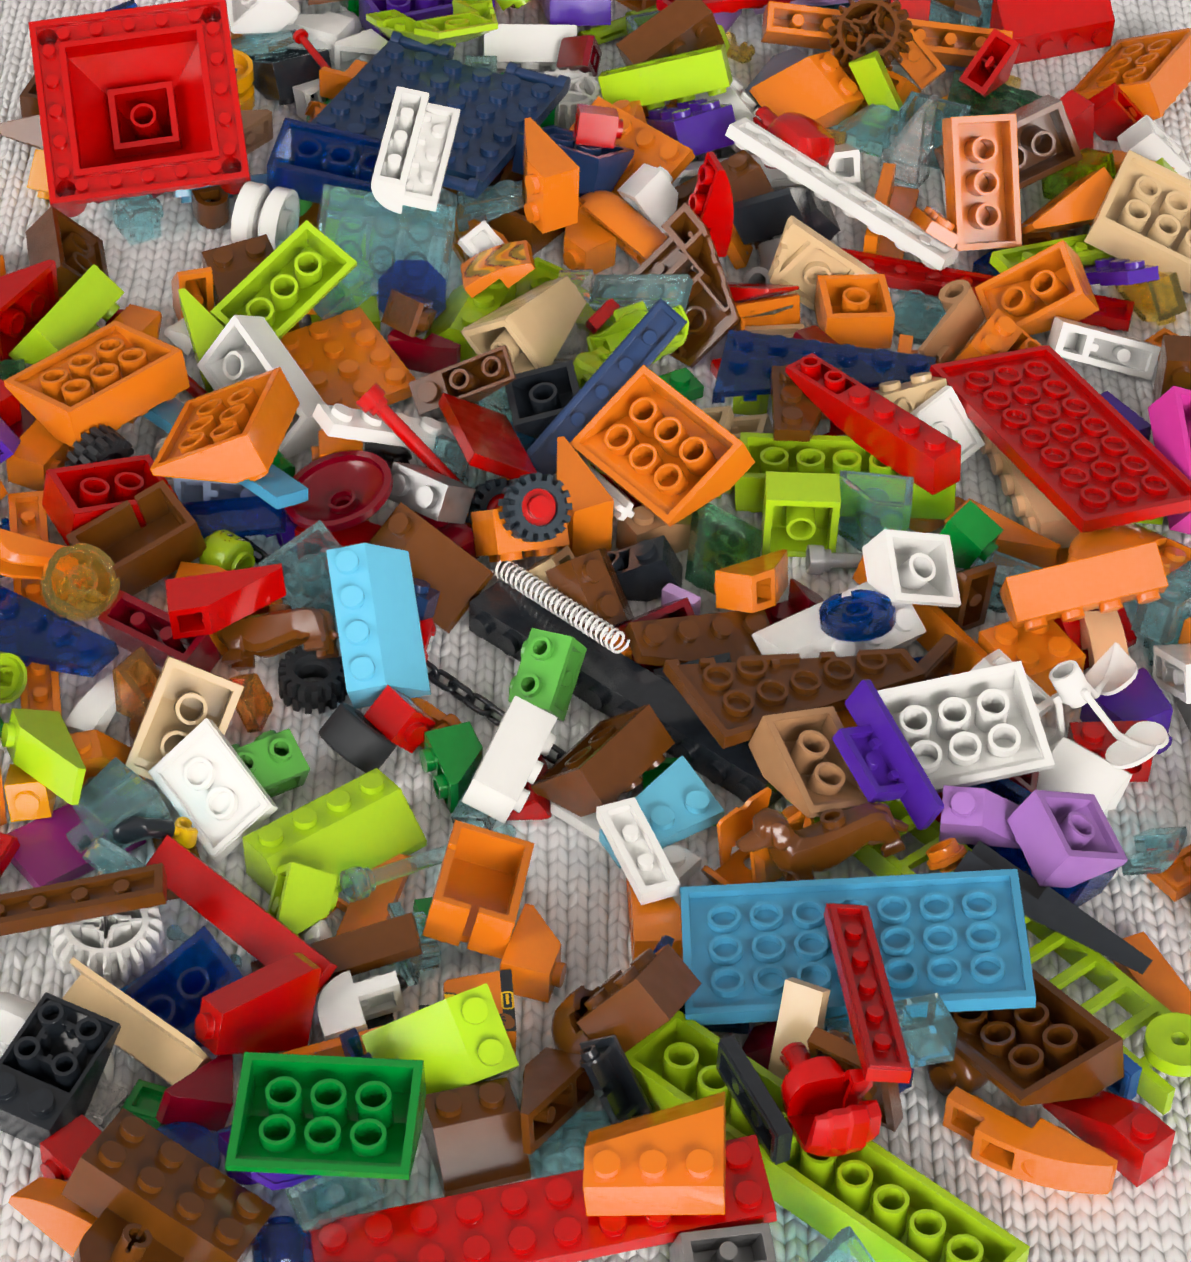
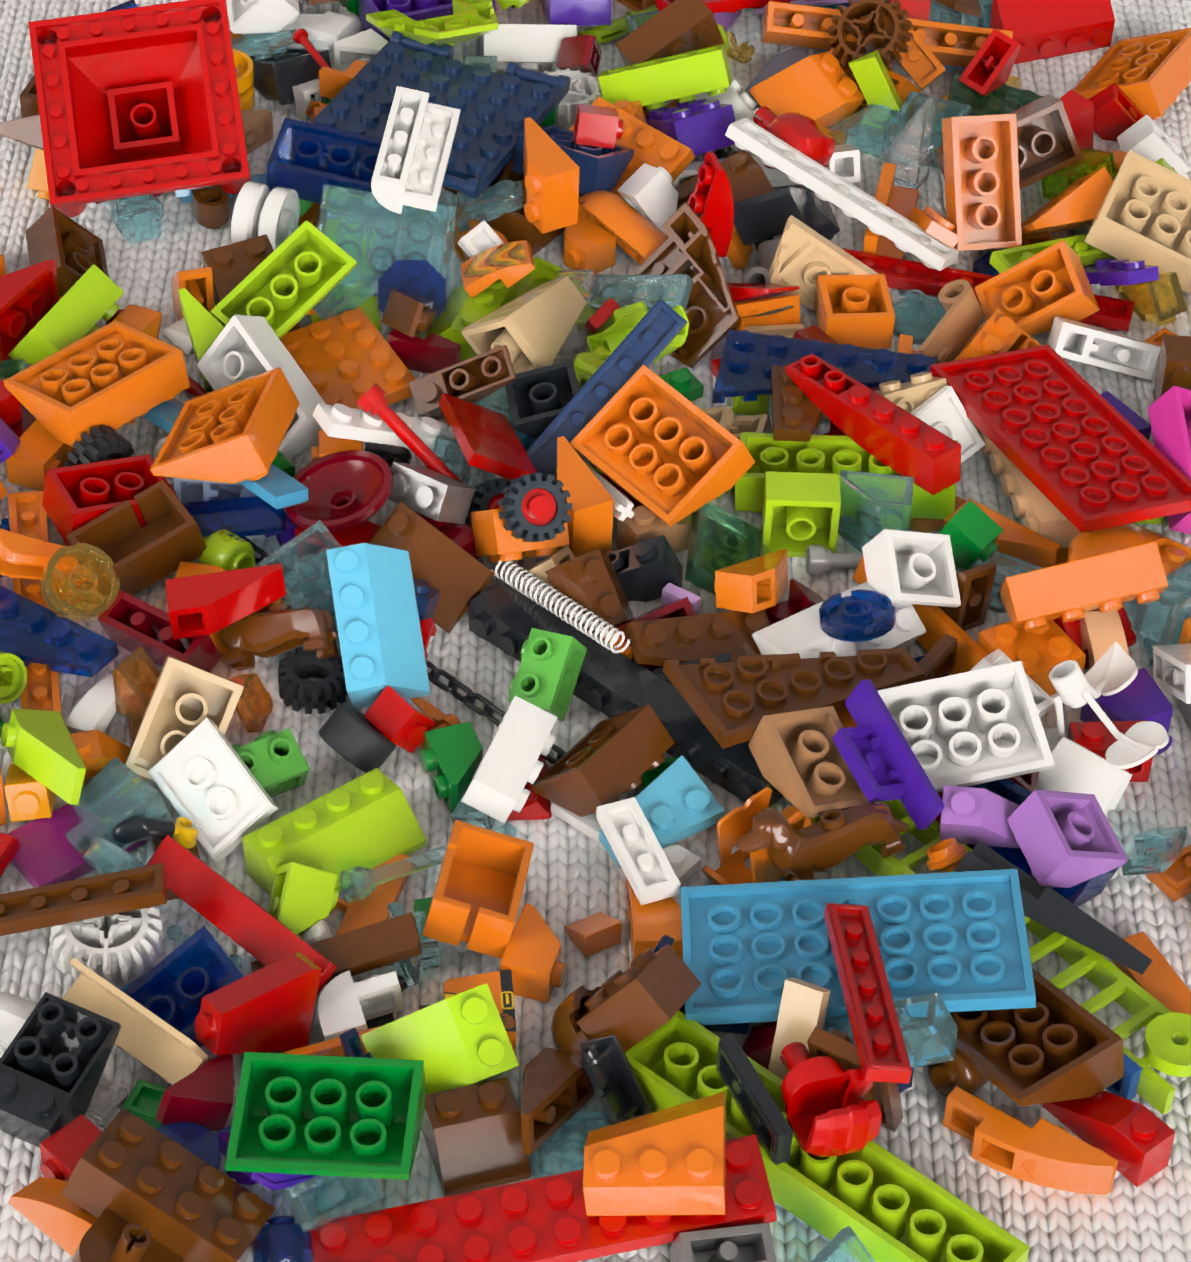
none -> orange slope [564,912,622,957]

